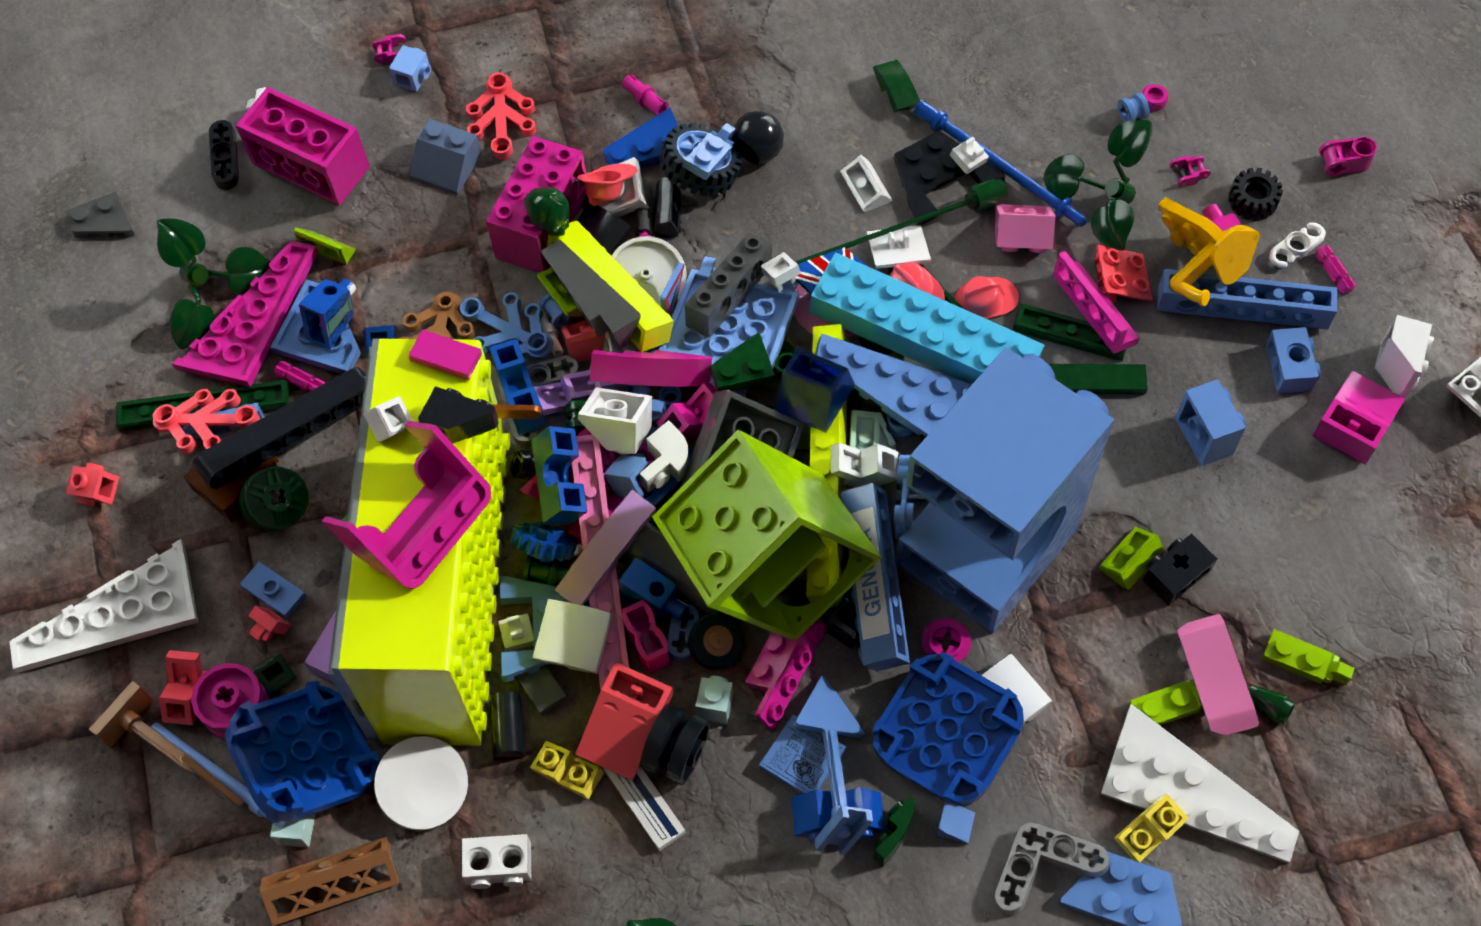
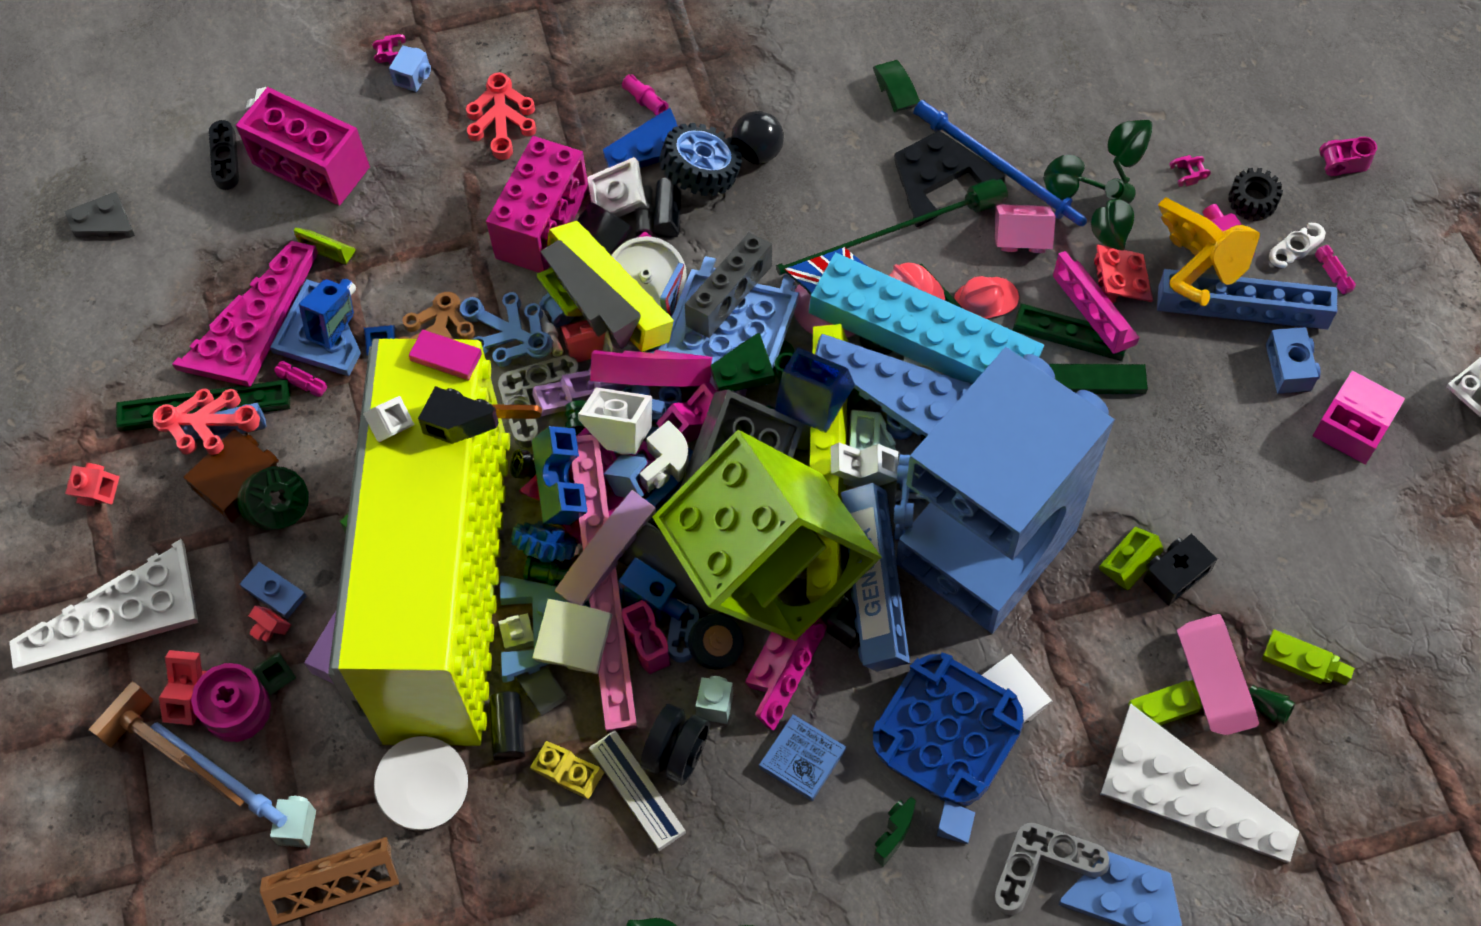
dark green plant [157,218,270,349] -> none
black beam [192,367,366,489] -> none
blue plate [225,681,380,823] -> none
dark pink windscreen [322,421,491,588] -> none
sand blue slope [409,119,482,195] -> none
white brick [462,834,532,889] -> none
blue arch [489,339,546,435] -> none
dark green hair [523,187,569,236] -> none
coral slope [575,662,673,781] -> none
coral piece [577,164,637,206] -> none
medium blue hinge [682,123,736,180] -> none
white tile [761,252,801,291] -> none
blue brick [791,787,885,843] -> none
medium blue piece [794,676,873,855] -> none
white slope [840,155,892,212] -> none
white piece [867,225,931,269] -> none
dark pink gear [922,618,971,662] -> none
white tile [950,137,989,174] -> none
light yellow slope [1114,794,1189,862] -> none
medium blue wheel [1117,93,1150,122] -> none
dark pink tile [1142,84,1168,111] -> none
medium blue brick [1175,379,1246,466] -> none
white slope [1375,315,1434,398] -> none

